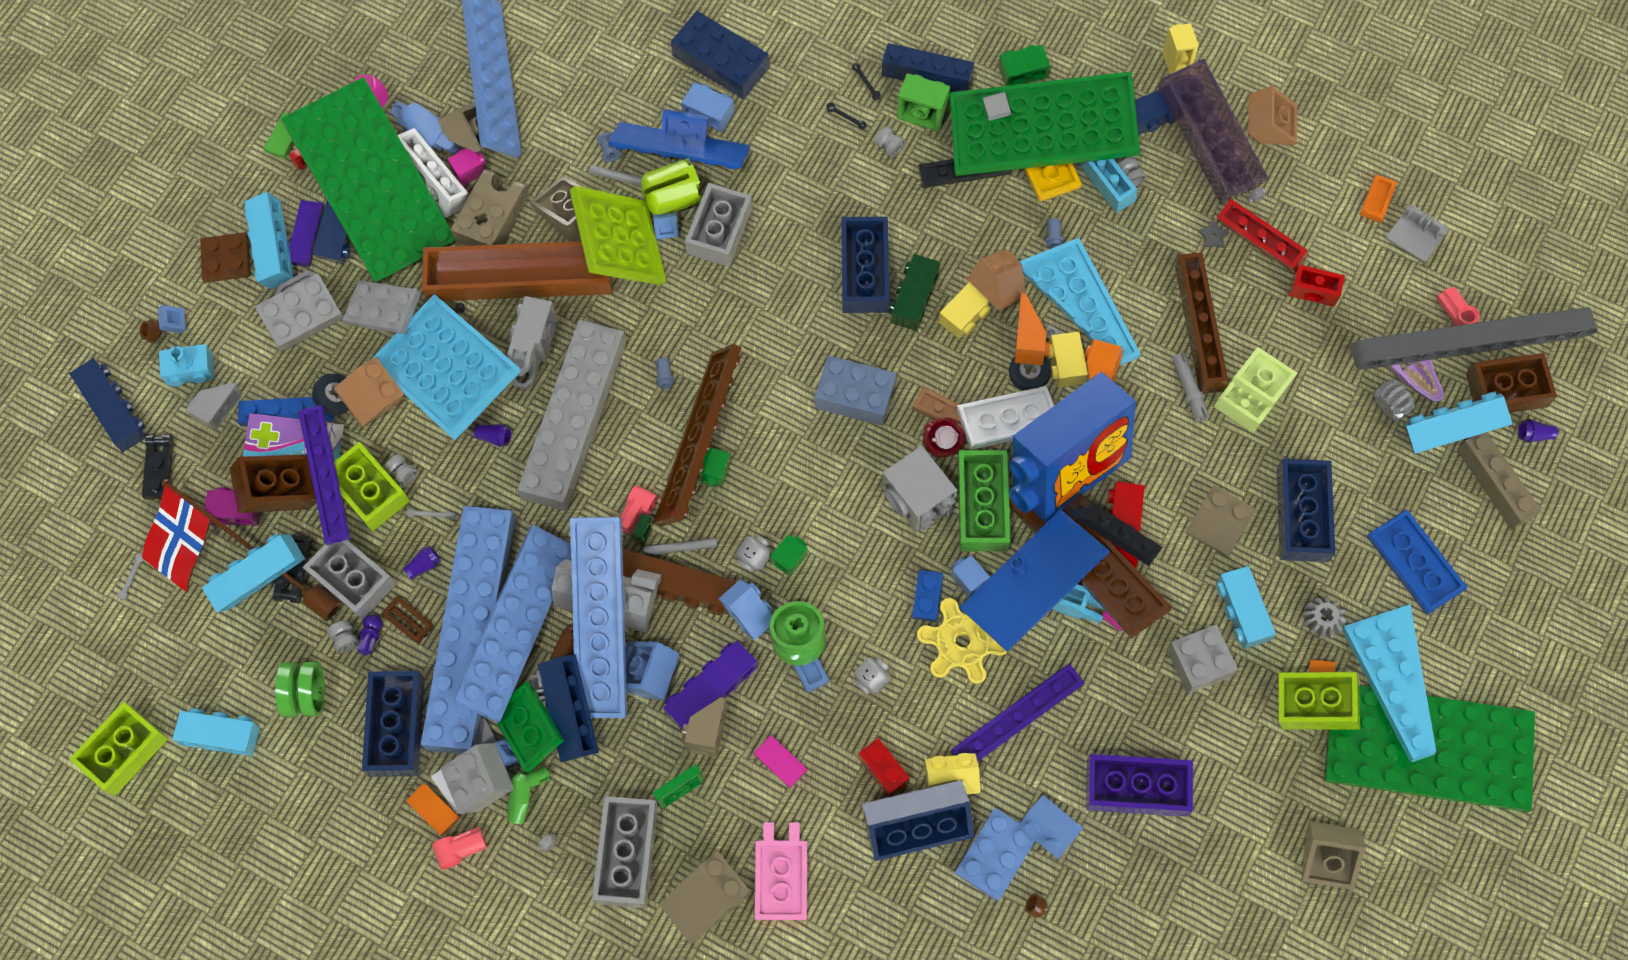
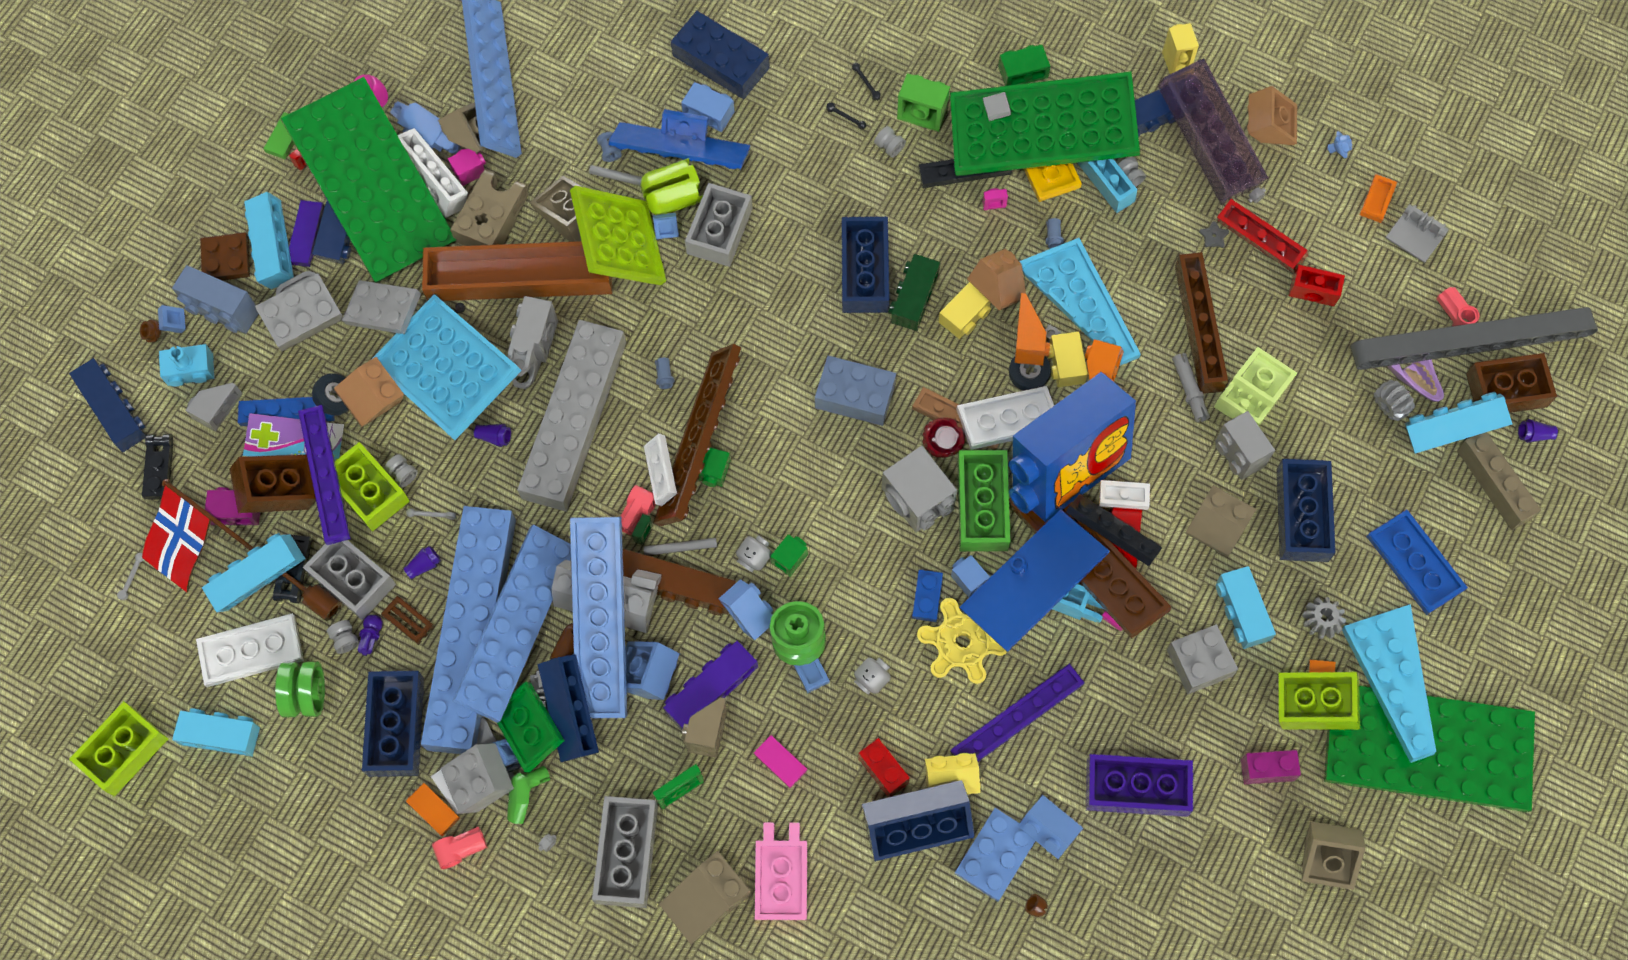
dark blue brick [882,43,975,92] -> none
none -> sand blue brick [172,265,259,334]
none -> white tile [196,613,304,687]
none -> white tile [644,433,677,506]
none -> dark pink plate [982,188,1008,210]
none -> white plate [1099,480,1150,510]
none -> light grey brick [1215,411,1275,480]
none -> magenta brick [1241,750,1301,785]
none -> medium blue plant [1328,131,1352,158]

